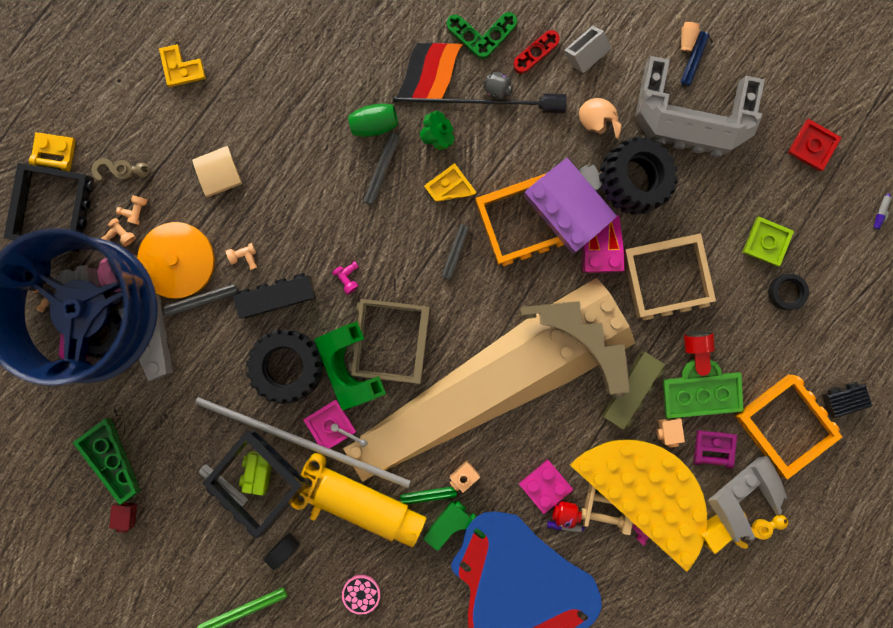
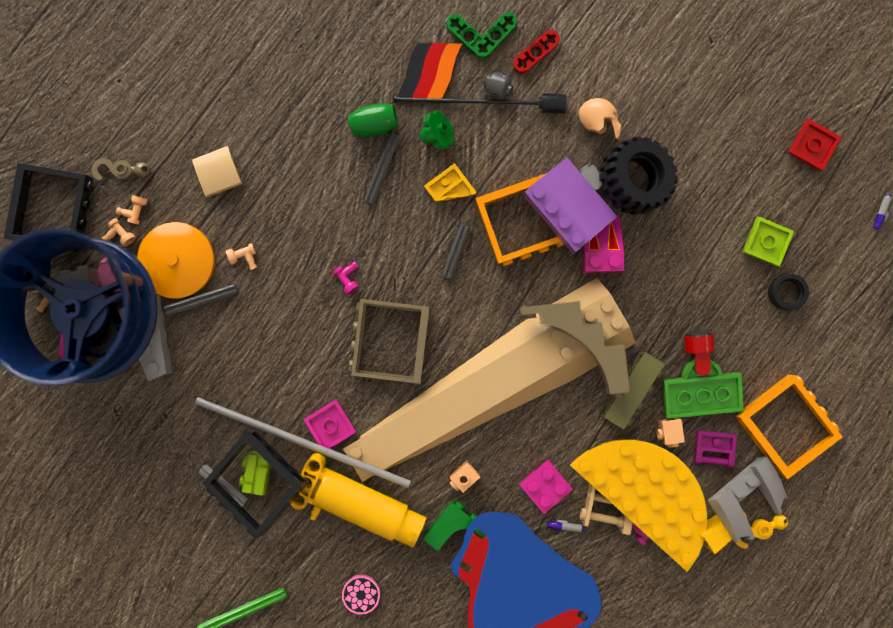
yellow plate [29,132,76,172] -> none
green wedge [73,418,141,505] -> none
dark red brick [109,502,137,533] -> none
yellow plate [159,44,206,87] -> none
black brick [233,273,316,319] -> none
black tyre [246,330,324,404] -> none
black tyre [263,533,300,570] -> none
green arch [314,321,386,411] -> none
light grey hinge [331,424,367,447] -> none
green axle [400,487,457,505] -> none
red head [552,501,582,529] -> none
light grey brick [564,25,612,73] -> none
tan window [624,233,716,320] -> none
light grey wedge [635,56,765,157] -> none
light nougat cone [681,22,700,52] -> none
dark blue axle [681,31,710,86] -> none
black brick [822,381,873,418] -> none

